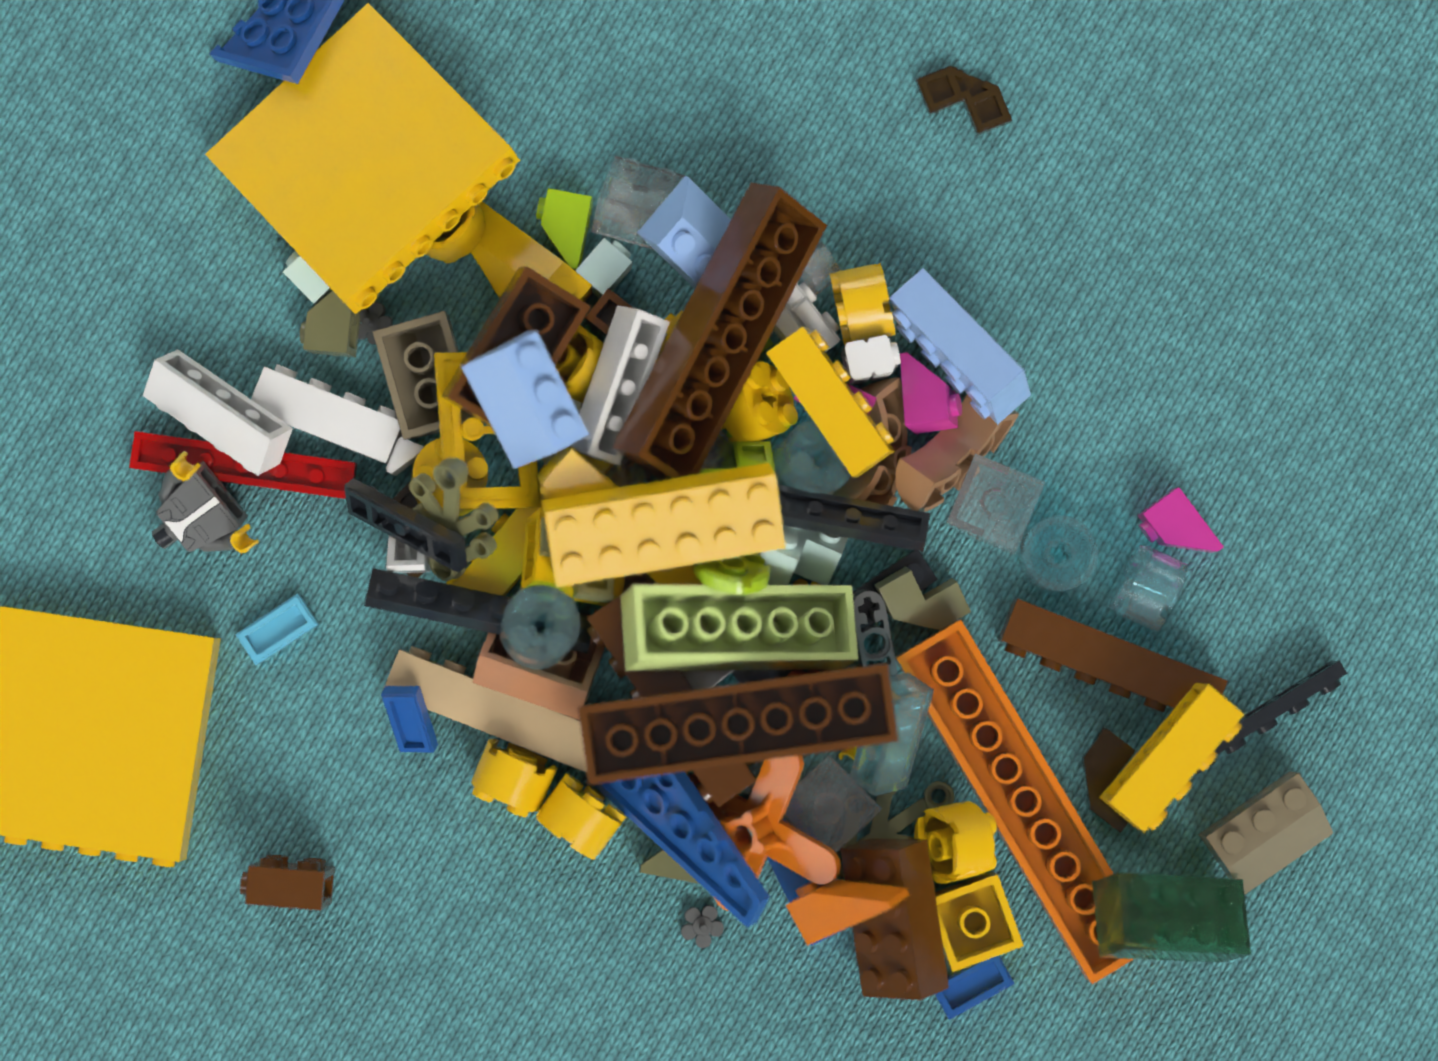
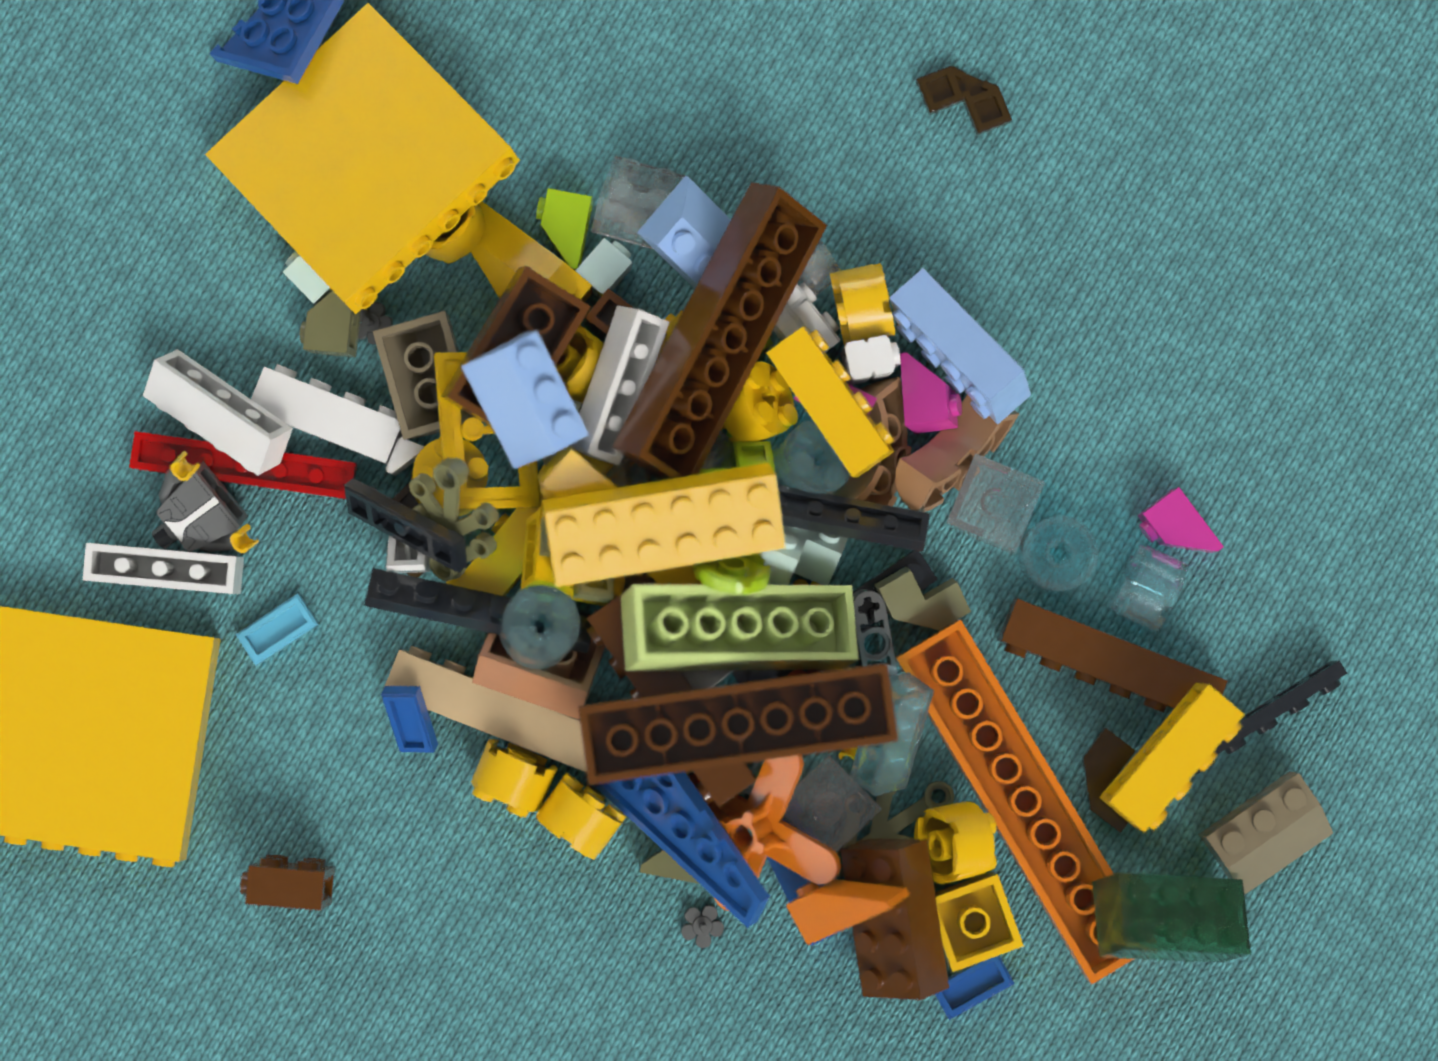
none -> white brick [83,543,244,594]

